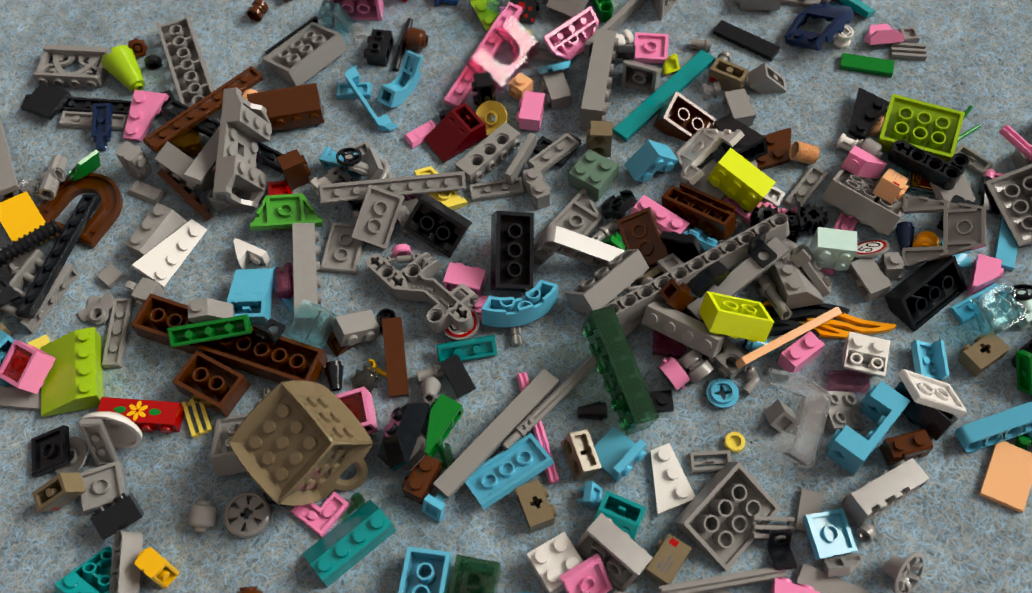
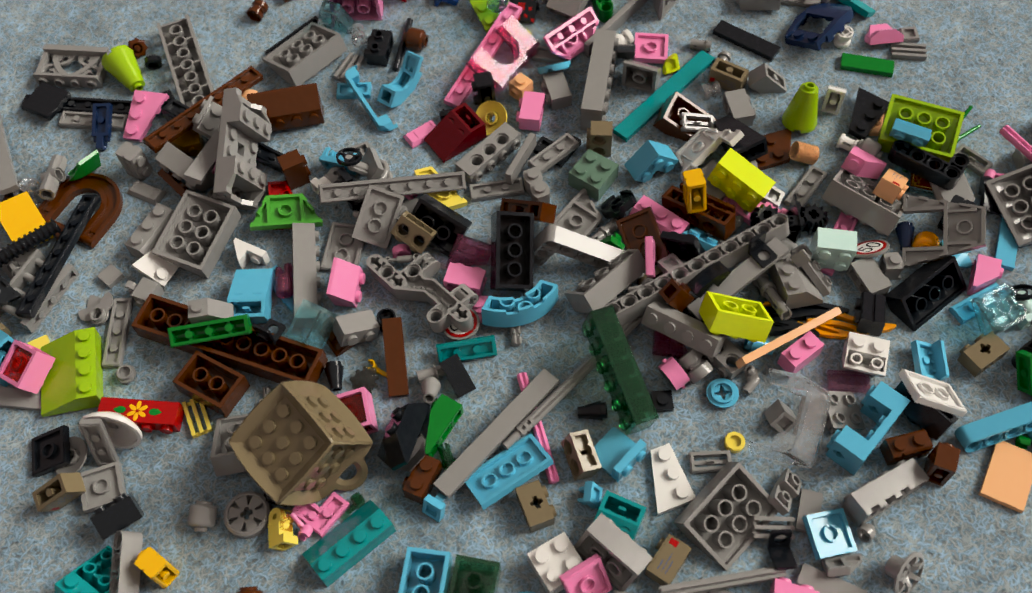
none -> light grey plate [116,365,136,384]
none -> light grey slope [152,189,241,279]
none -> light grey bracket [192,95,222,139]
none -> light yellow leg [268,507,298,551]
none -> bright pink hand [289,511,313,541]
none -> bright pink slope [326,257,366,308]
none -> light grey tile [334,52,365,83]
none -> dark tan brick [390,211,437,254]
none -> clear pink wing [446,234,491,268]
none -> reddish brown slope [500,198,557,224]
none -> bright pink tile [645,236,657,278]
none -> light grey tile [679,112,715,132]
none -> yellow brick [682,168,707,214]
none -> light grey slope [768,468,802,516]
none -> lime cone [782,82,819,134]
none -> white slope [821,85,847,115]
none -> black brick [853,291,886,336]
none -> medium azure bracket [889,118,932,147]
none -> reddish brown brick [923,442,961,486]

